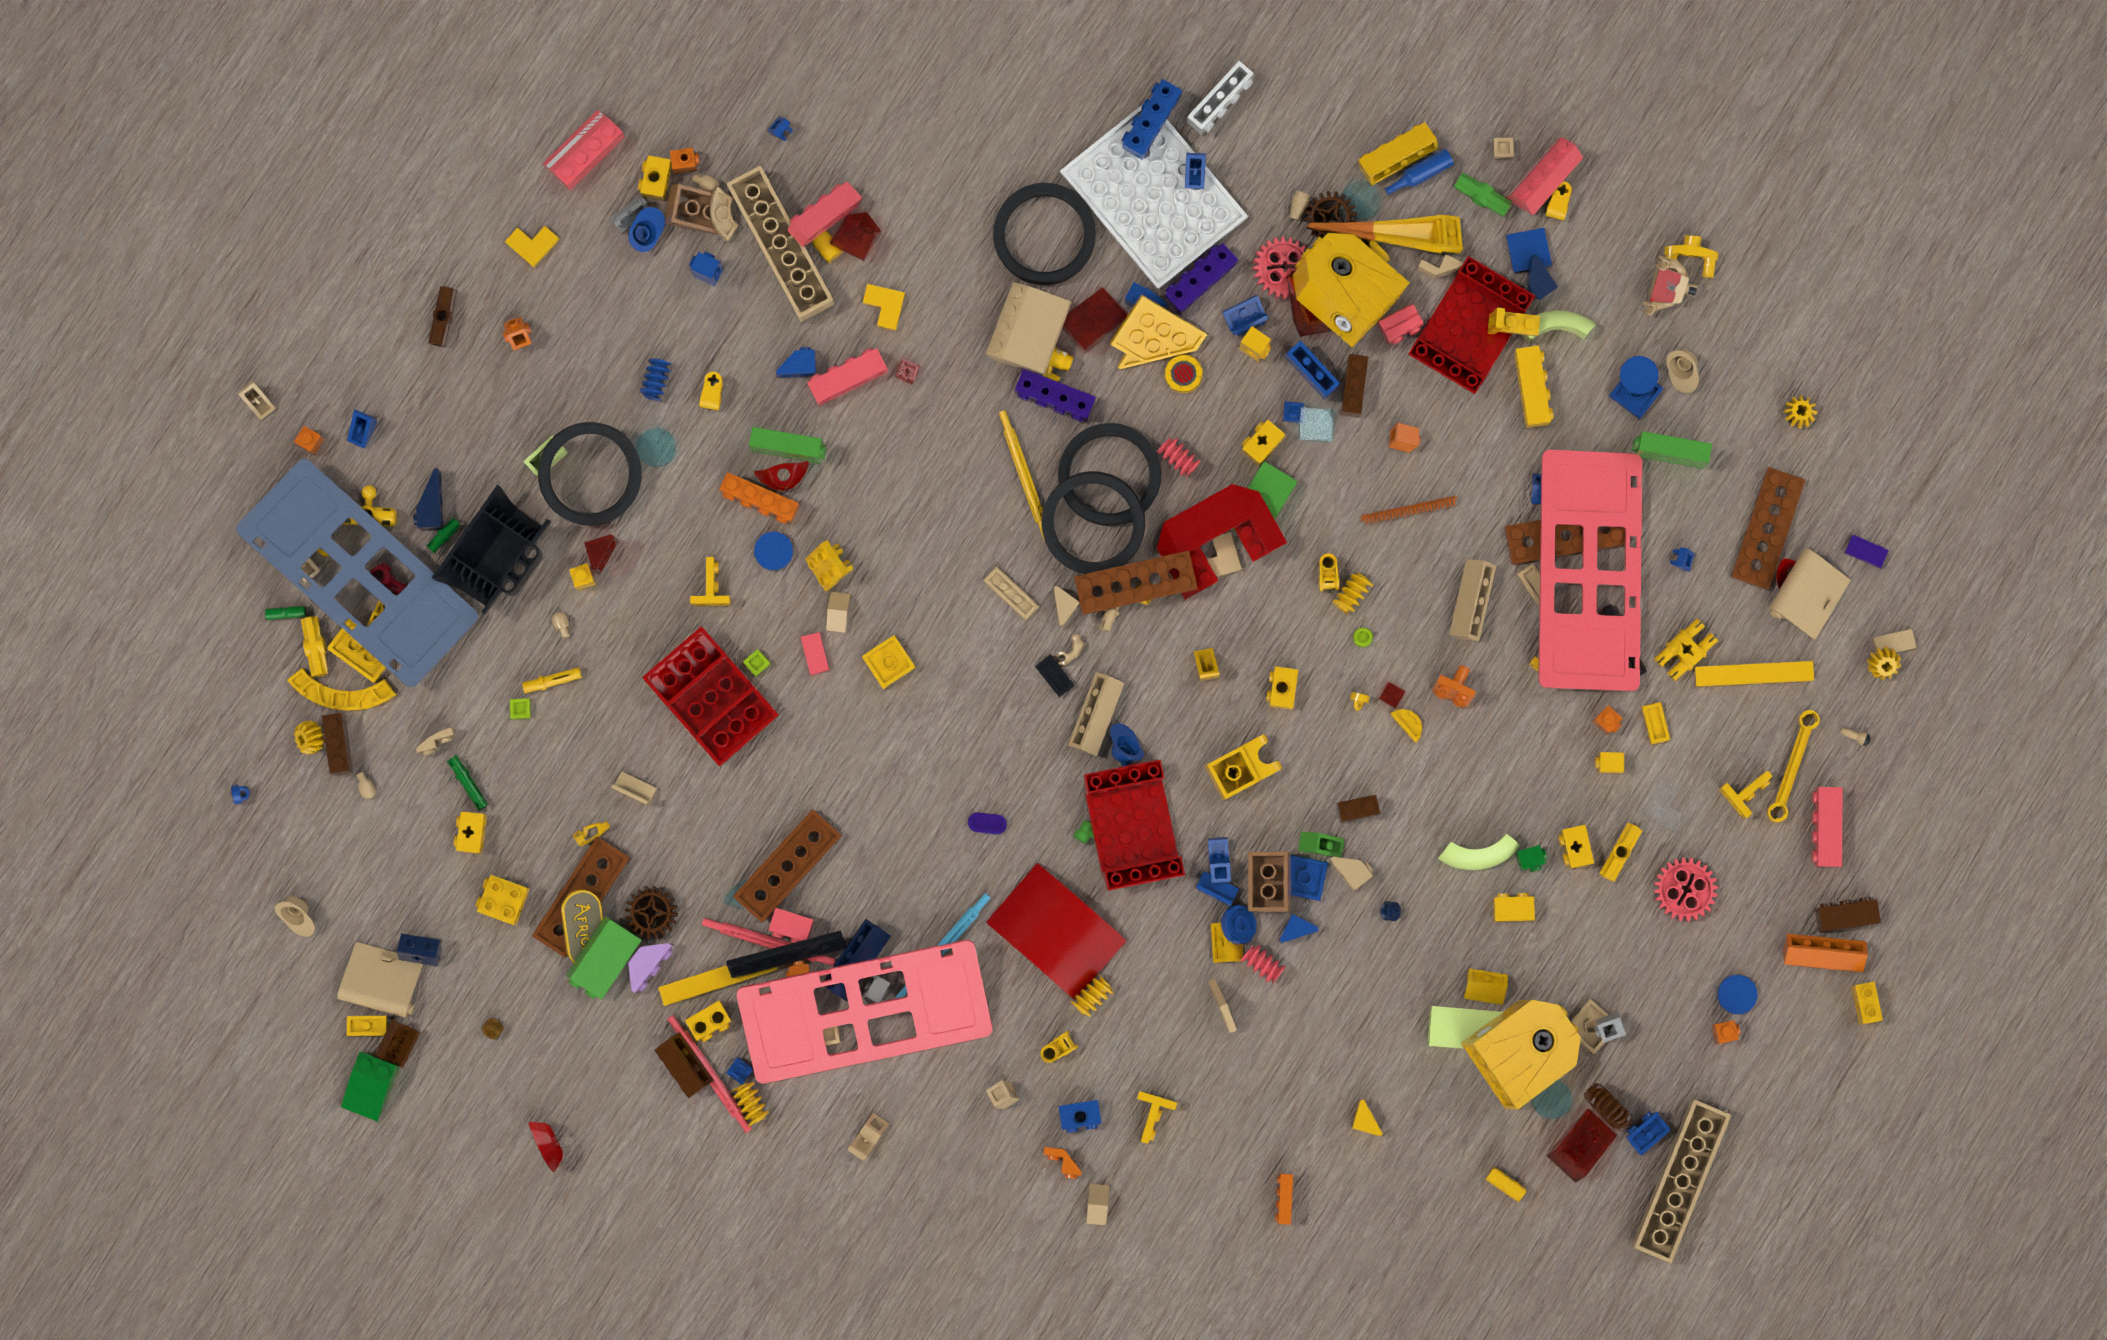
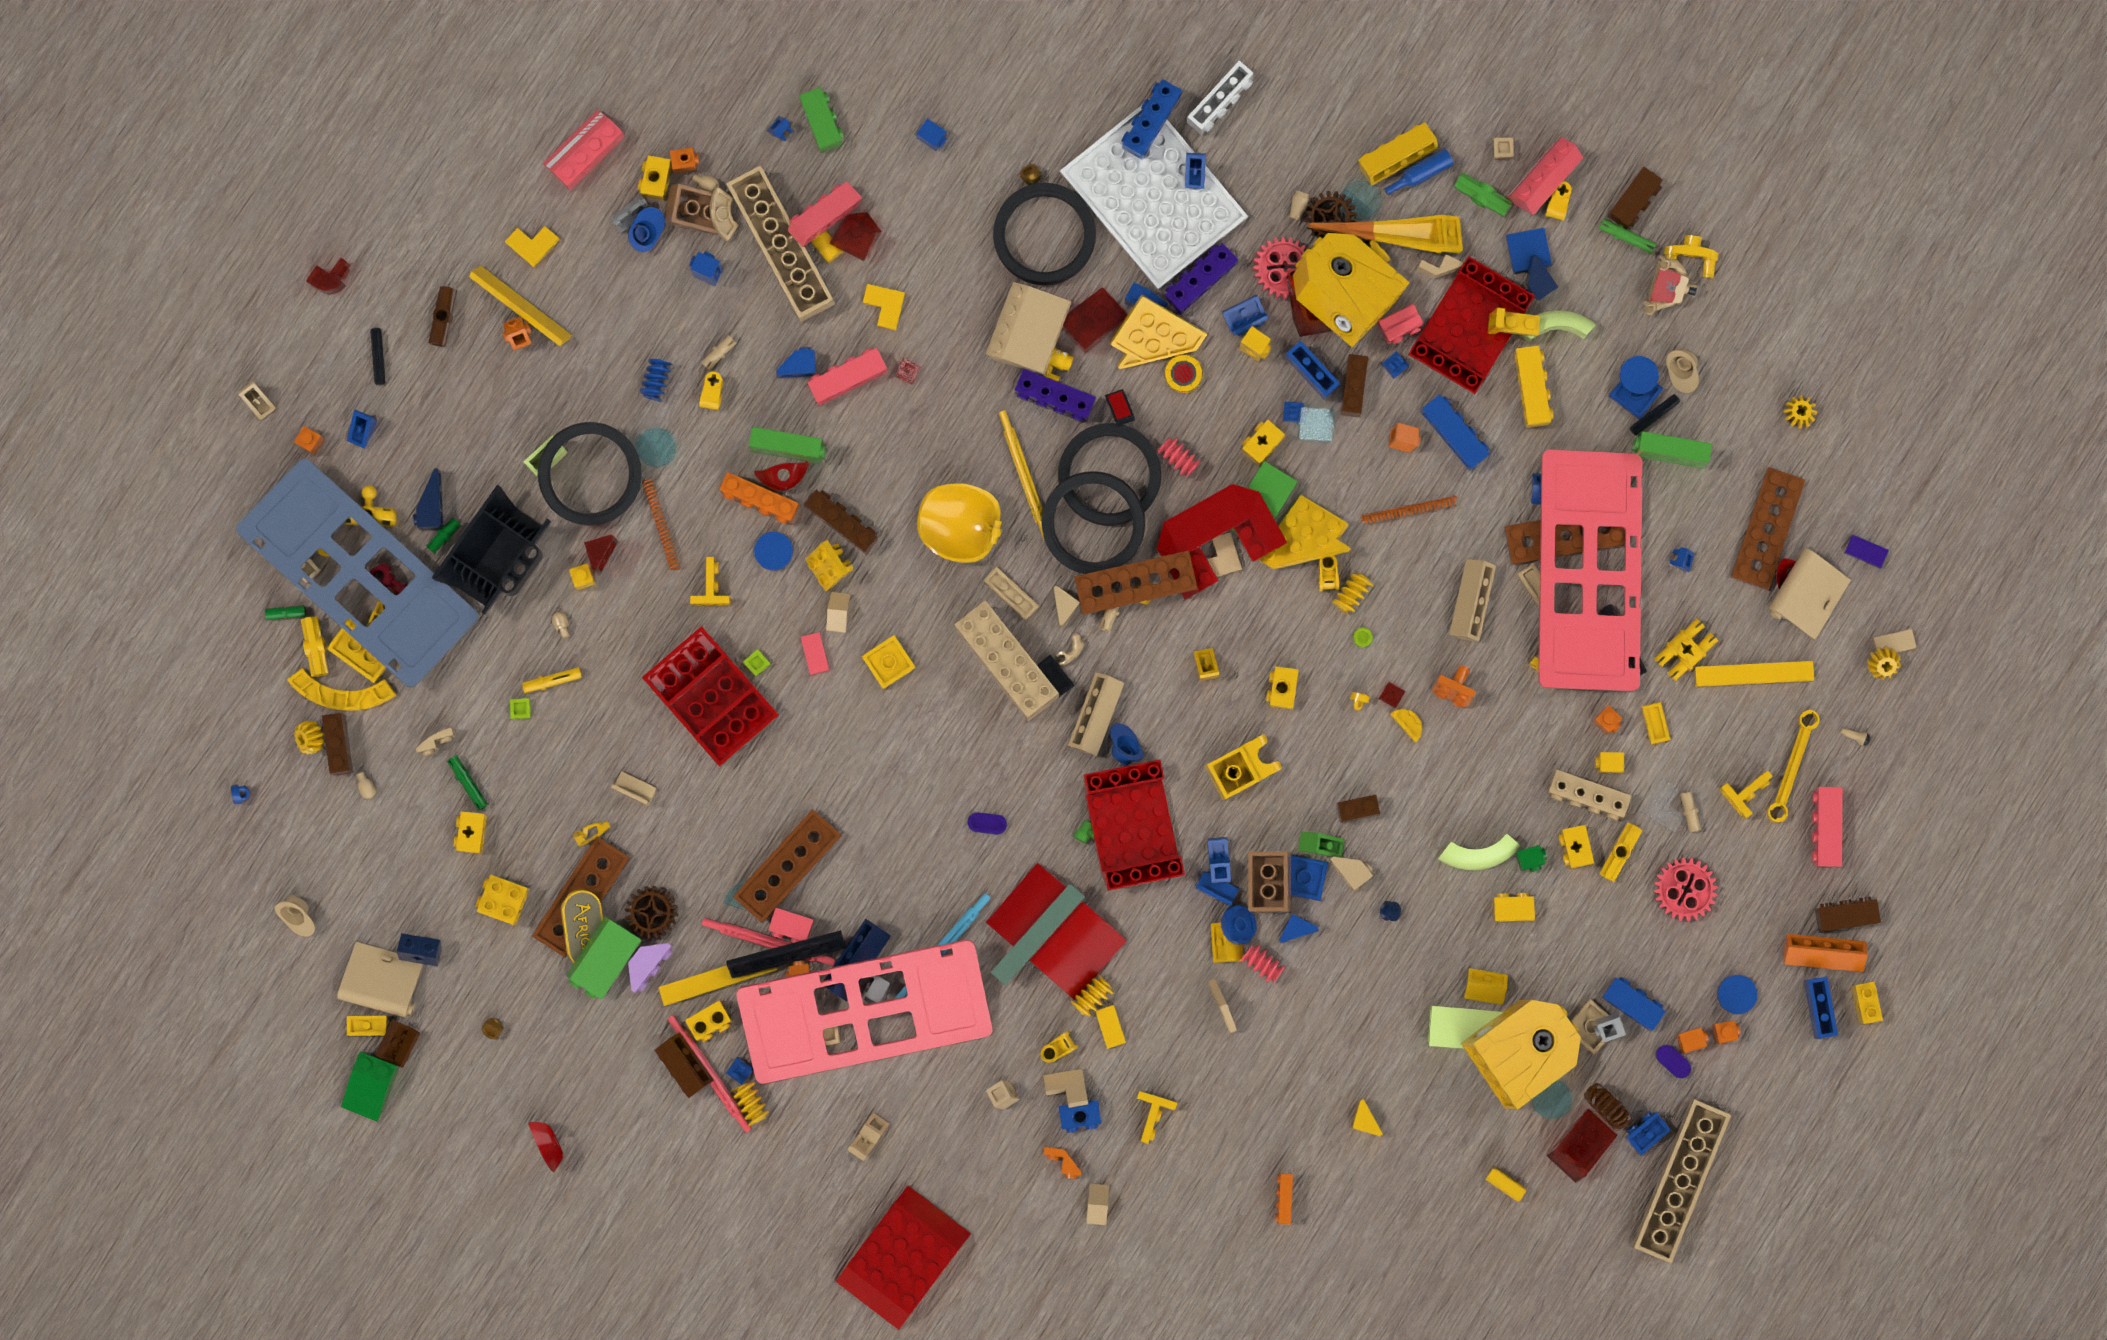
none -> clear red brick [306,258,350,294]
none -> black axle [370,328,386,385]
none -> yellow tile [469,266,572,346]
none -> orange piece [642,478,681,570]
none -> tan pin [701,335,737,371]
none -> bright green brick [799,87,844,153]
none -> reddish brown brick [804,489,878,555]
none -> red slope [835,1186,971,1330]
none -> blue brick [916,118,947,151]
none -> yellow piece [917,483,1002,563]
none -> tan brick [954,600,1059,722]
none -> sand green tile [991,884,1085,986]
none -> pearl gold tile [1020,164,1041,185]
none -> tan tile [1043,1069,1088,1108]
none -> yellow tile [1095,1005,1126,1049]
none -> tile [1105,389,1135,427]
none -> yellow wing [1258,495,1351,570]
none -> blue tile [1381,351,1409,379]
none -> blue brick [1420,394,1490,471]
none -> tan brick [1547,770,1631,821]
none -> bright green pin [1598,218,1656,254]
none -> blue brick [1601,977,1666,1031]
none -> reddish brown brick [1607,167,1663,229]
none -> black axle [1629,394,1680,436]
none -> dark purple tile [1655,1045,1691,1078]
none -> orange brick [1676,1027,1709,1053]
none -> tan pin [1680,791,1702,833]
none -> blue brick [1804,977,1838,1039]

